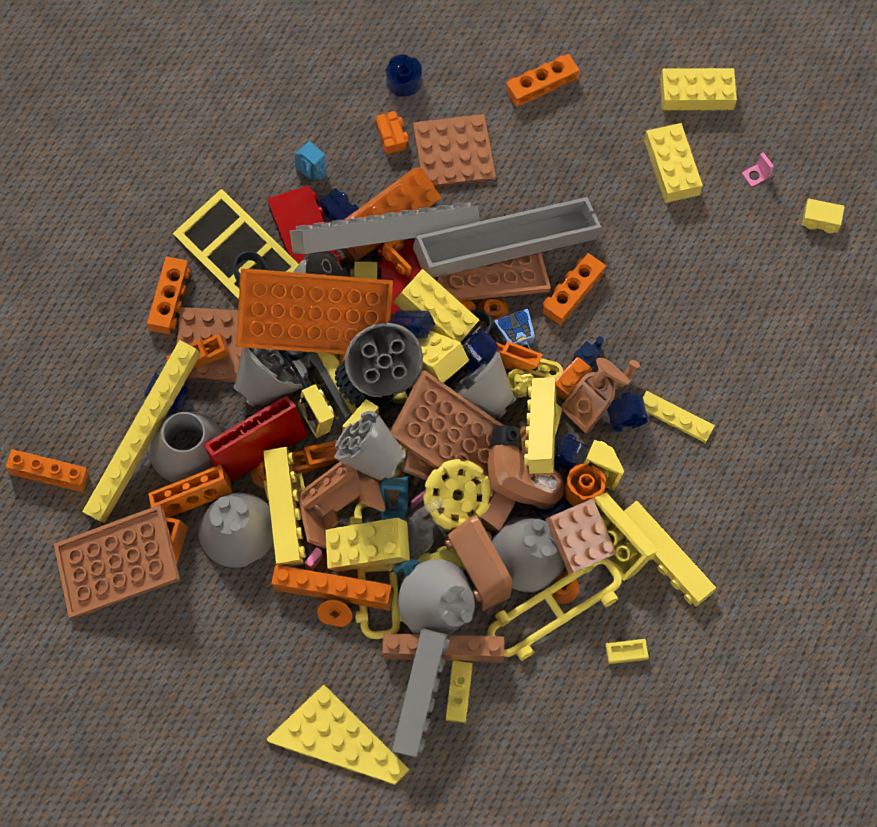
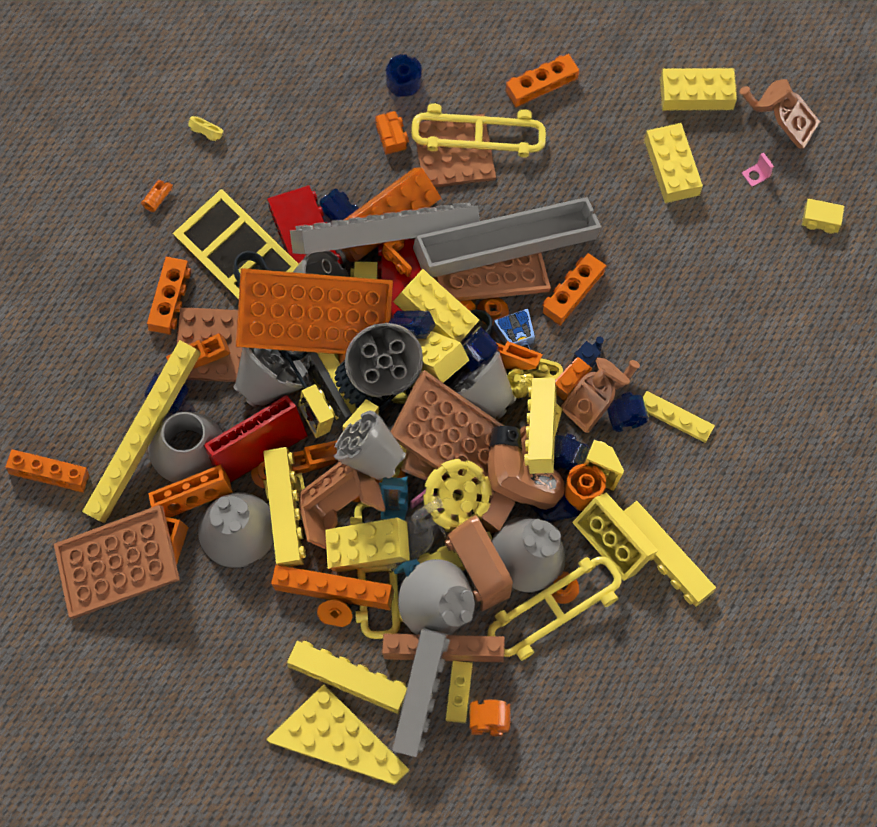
dark azure window [295,141,326,181] -> none
bright pink tile [305,547,323,571] -> none
nougat plate [546,499,616,574] -> none
light yellow plate [605,639,649,665] -> none
none -> orange hinge [141,180,173,213]
none -> light yellow plate [188,116,223,141]
none -> light yellow brick [287,641,407,714]
none -> light yellow bar [412,104,546,157]
none -> orange brick [470,700,510,736]
none -> nougat plate [740,79,820,149]

